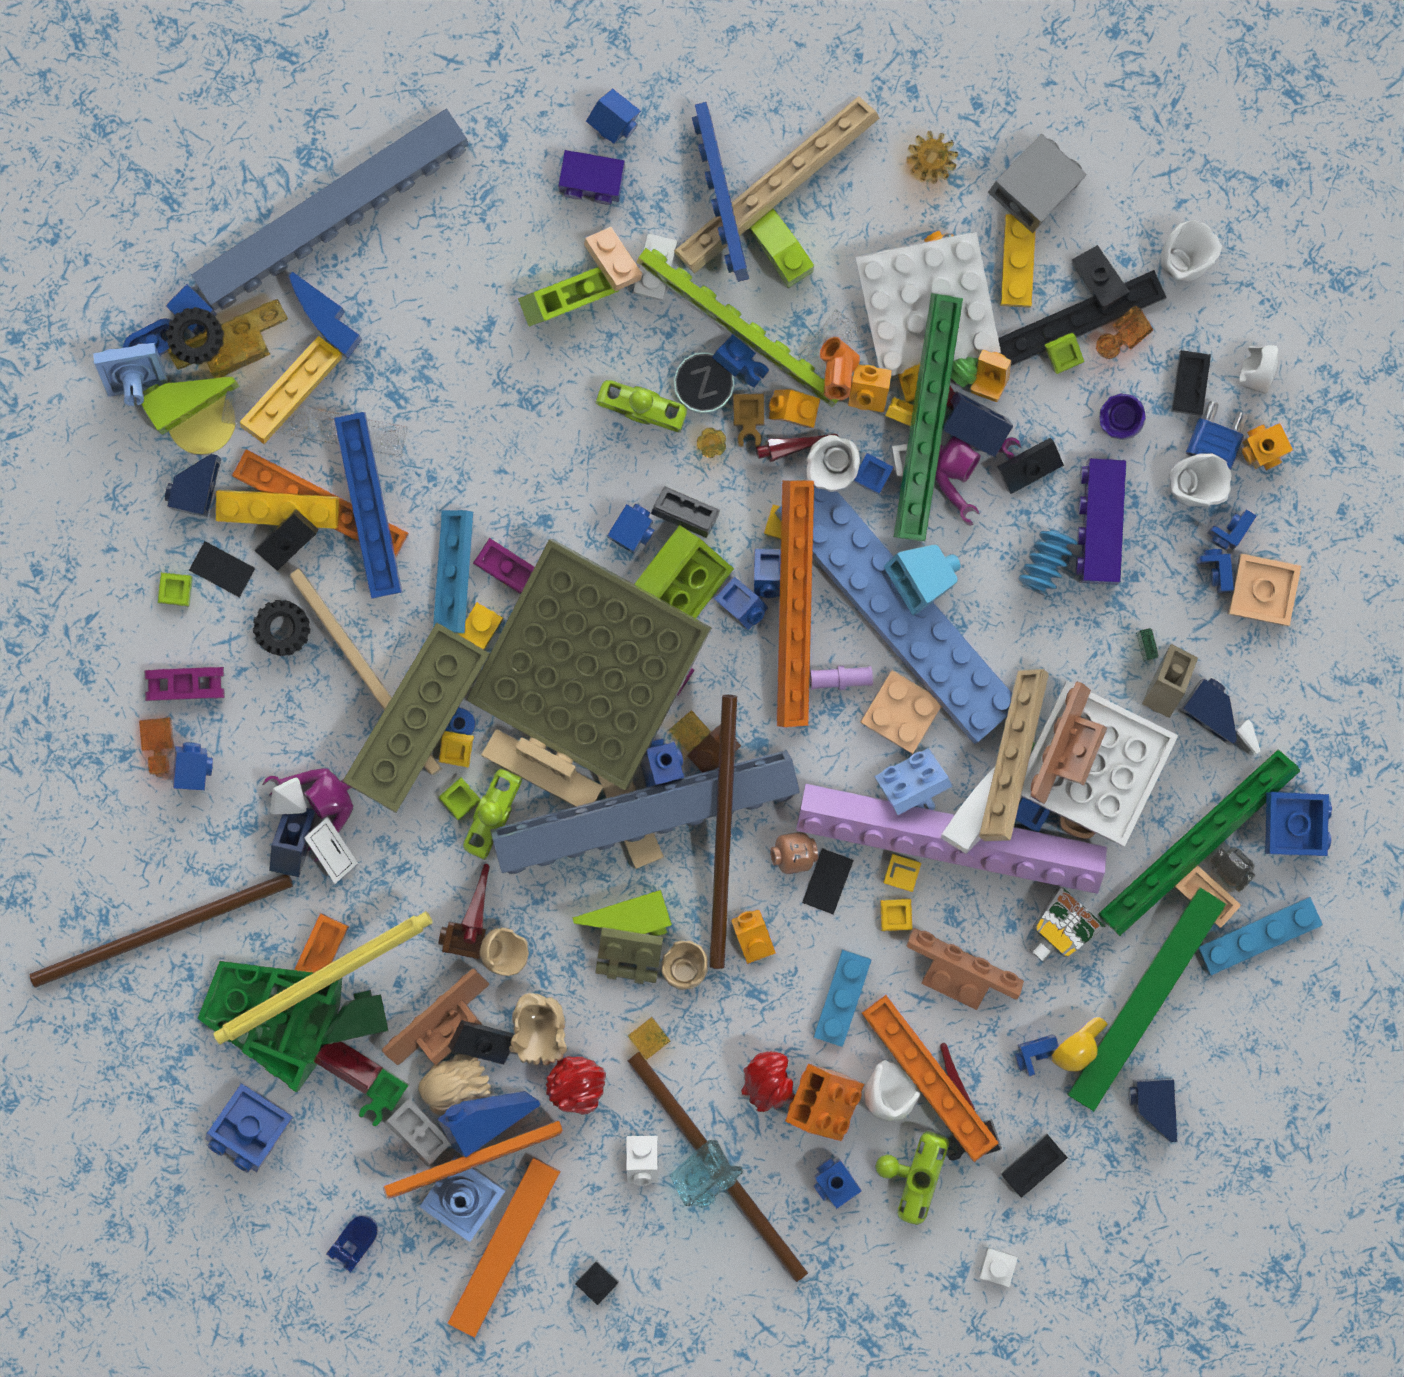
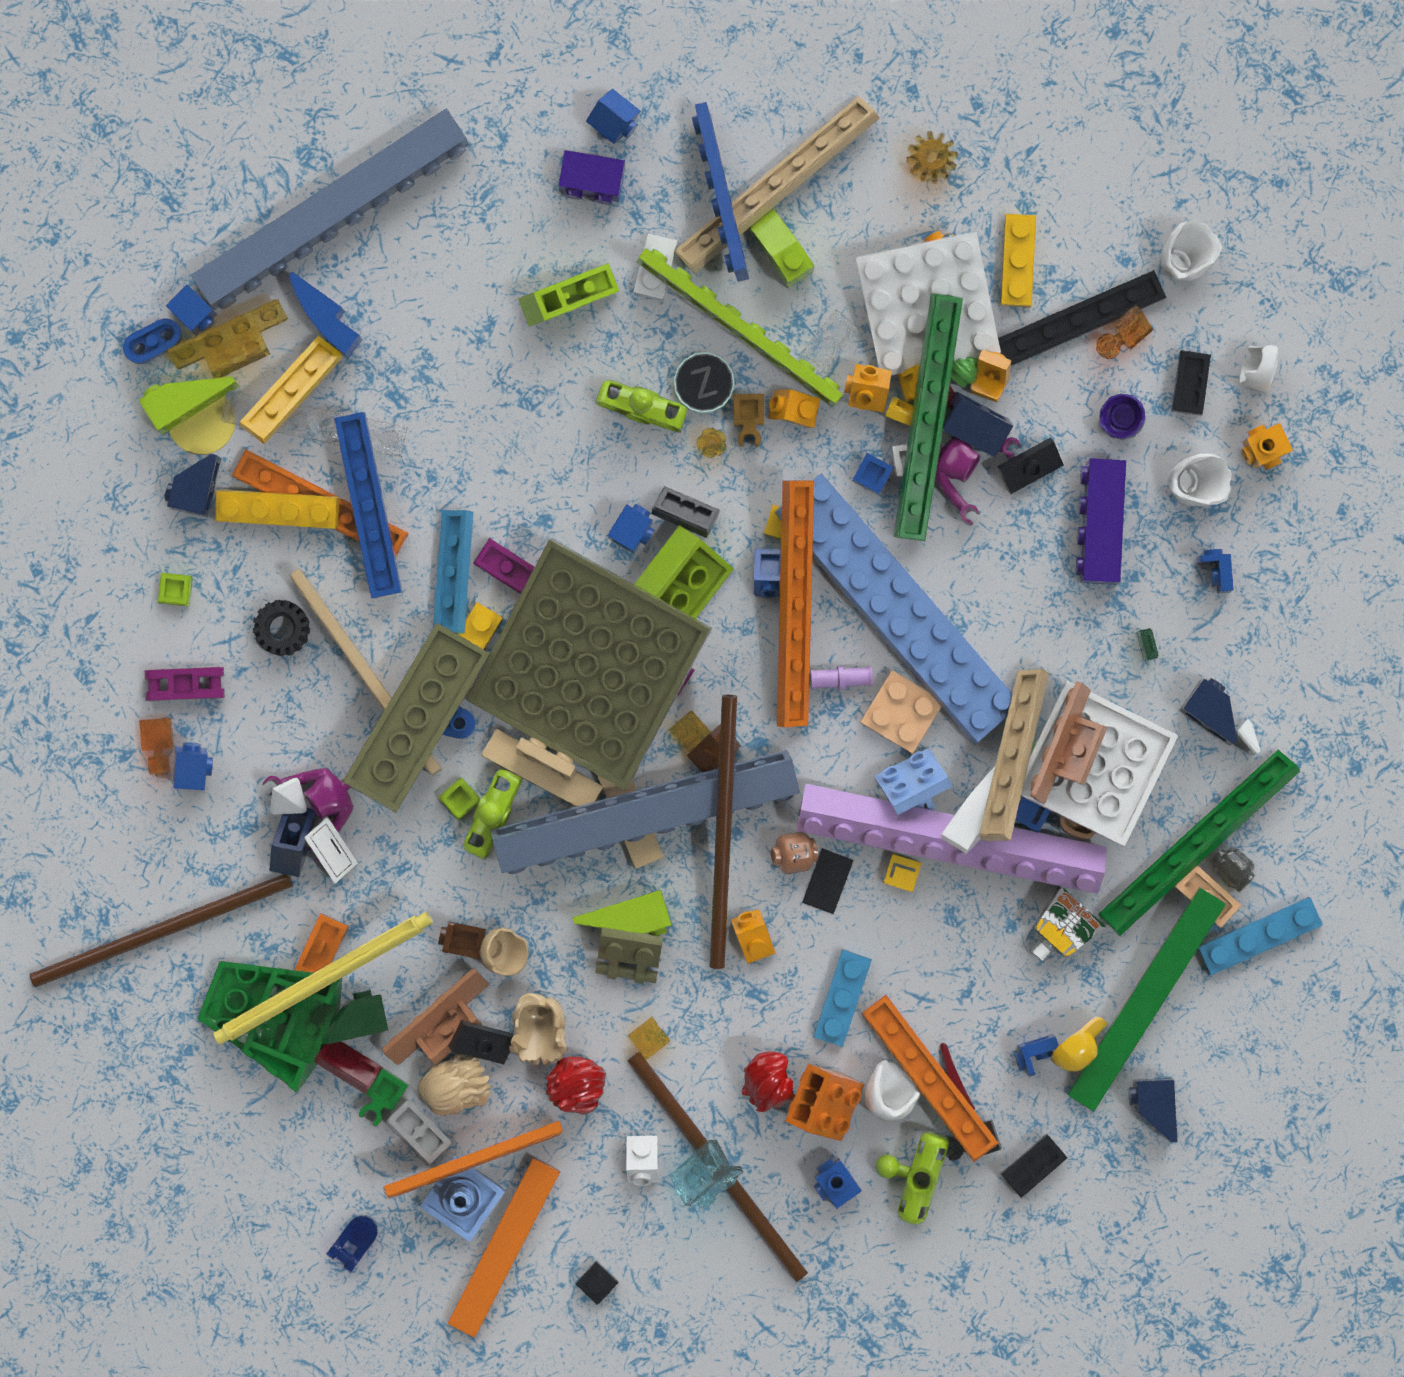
light blue plate [93,343,168,406] -> none
black tyre [166,307,225,365] -> none
black sticker [189,541,255,597] -> none
blue plate [205,1083,293,1173] -> none
black plate [255,509,319,571] -> none
blue slope [437,1091,541,1158] -> none
yellow tile [439,731,474,768] -> none
dark red piece [461,864,490,944] -> none
light nougat plate [584,227,642,291] -> none
blue brick [641,739,684,787] -> none
tan hair [662,941,708,990] -> none
blue plate [712,334,769,388] -> none
blue bracket [714,576,768,630] -> none
dark red piece [756,434,839,462] -> none
white hair [807,435,860,492] -> none
orange piece [819,337,860,401] -> none
yellow tile [880,899,912,931] -> none
medium azure torso [883,545,961,616] -> none
nougat bracket [906,928,1024,1010] -> none
white plate [979,1247,1018,1287] -> none
panel [988,133,1087,233] -> none
dark azure piece [1018,530,1078,598] -> none
lime tile [1045,333,1085,374] -> none
black plate [1072,245,1130,311] -> none
dark tan slope [1142,644,1198,718] -> none
blue piece [1186,401,1247,470] -> none
blue bracket [1208,509,1257,550] -> none
light nougat plate [1228,554,1301,627] -> none
blue plate [1265,792,1332,856] -> none

